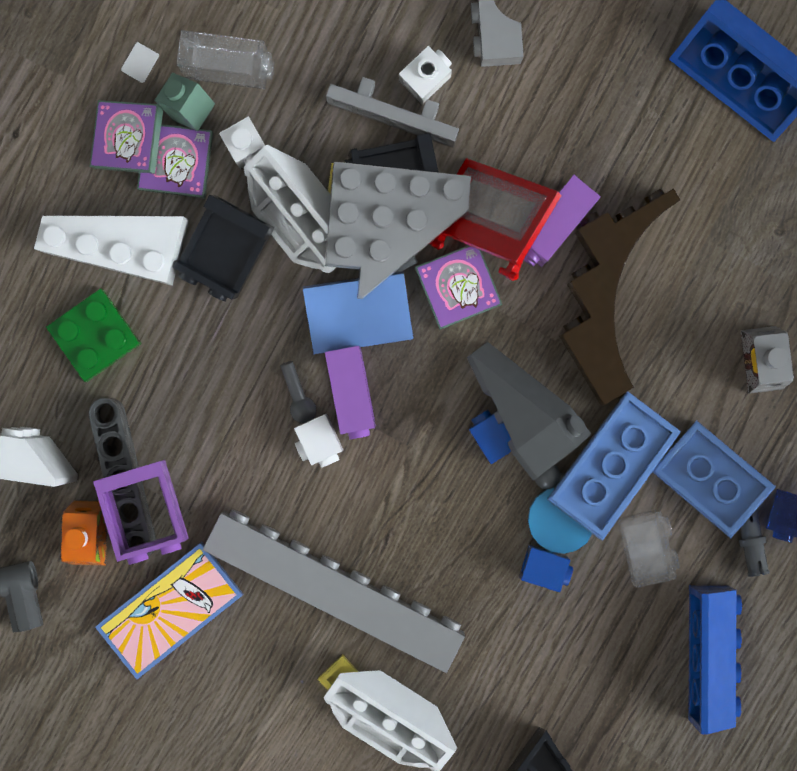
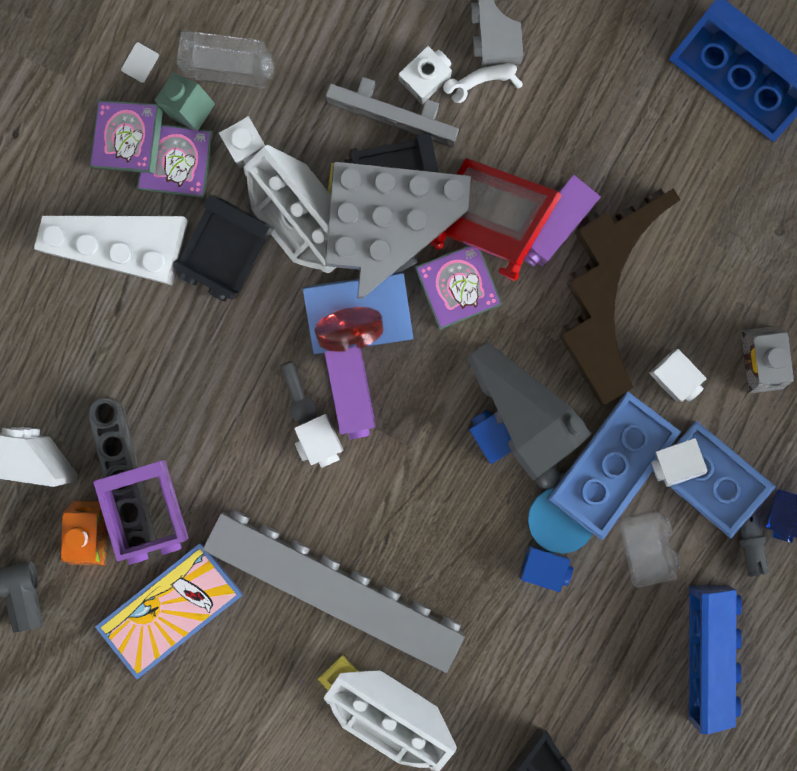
green plate [46,288,141,382] -> none
none -> tile [314,307,384,352]
none -> white piece [443,63,523,103]
none -> white brick [649,349,707,402]
none -> white brick [651,438,707,487]

